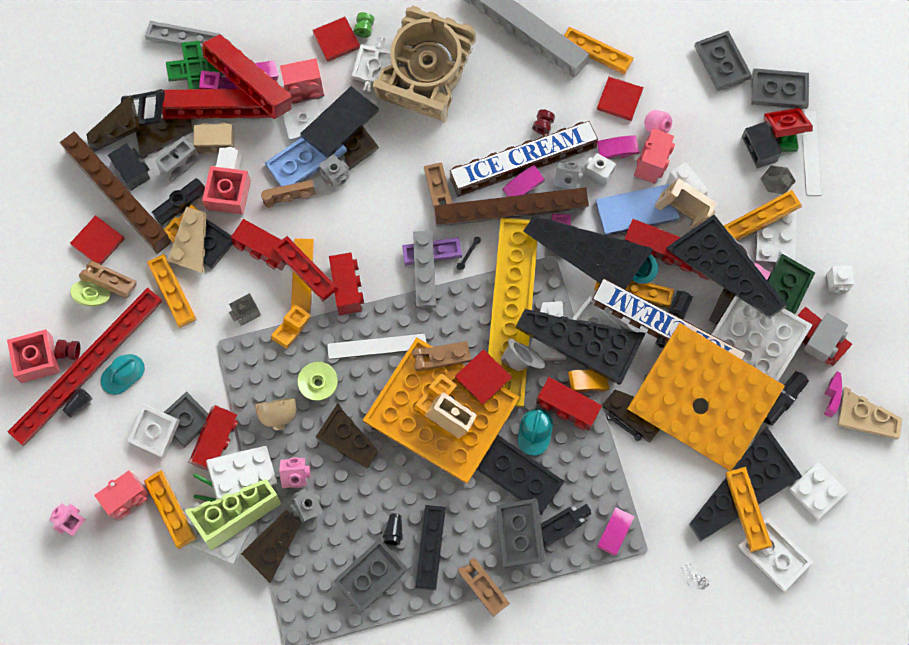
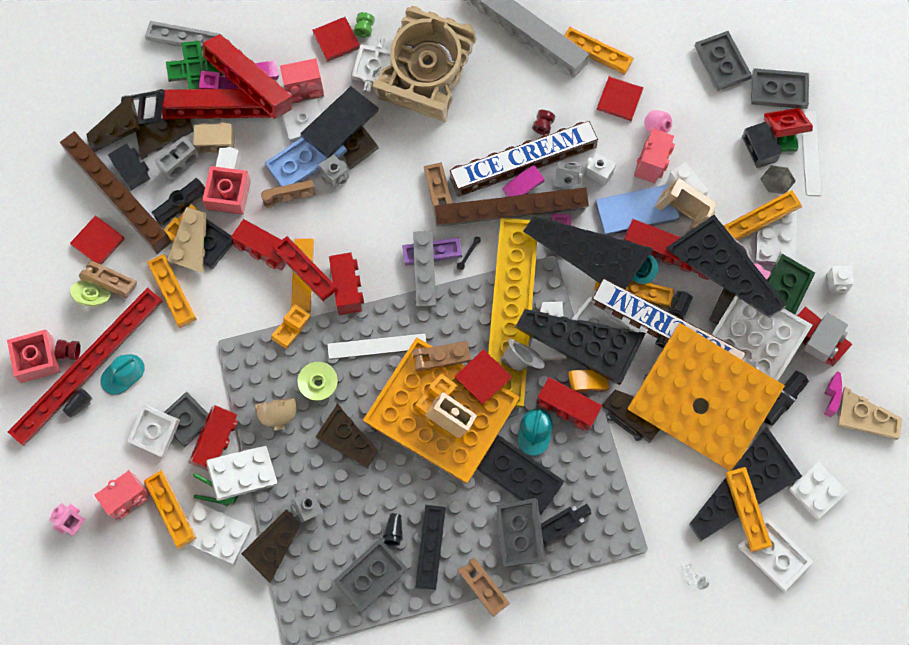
yellowish green wedge [185,479,281,551] -> none
clear smoke brick [229,293,261,326] -> none
bright pink brick [279,457,311,488] -> none
dark pink slope [597,135,640,159] -> none
dark pink slope [597,508,634,556] -> none

